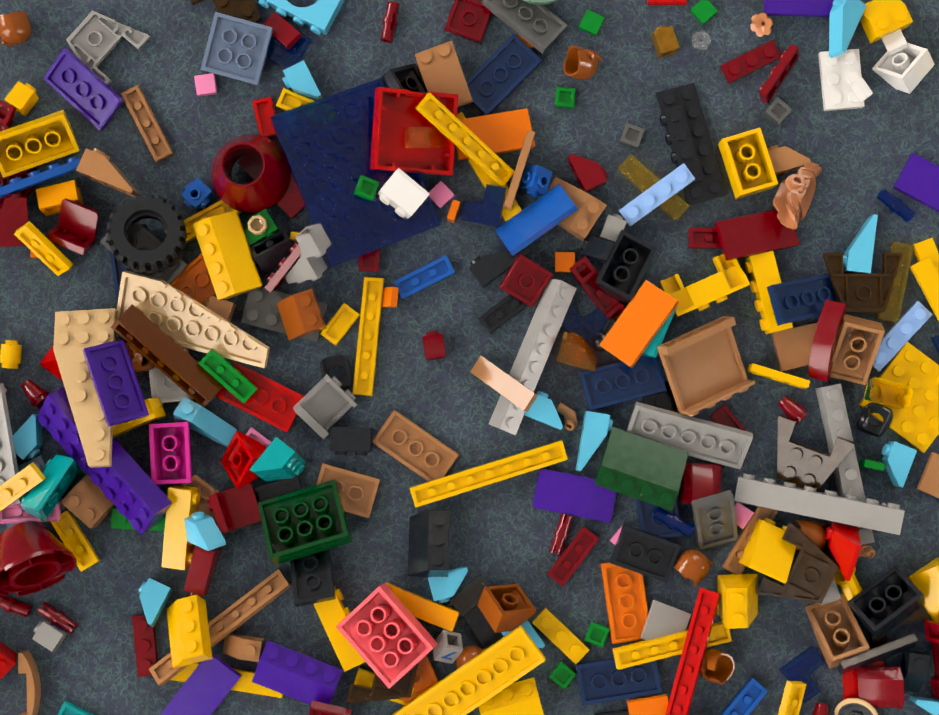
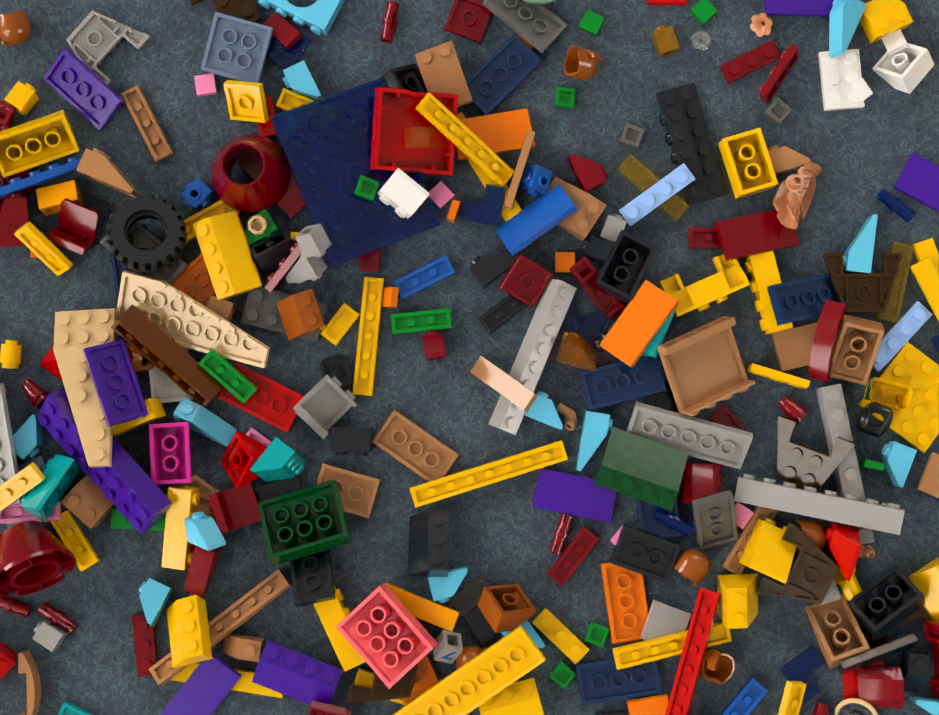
none -> yellow tile [223,80,269,123]
none -> green plate [391,308,452,335]

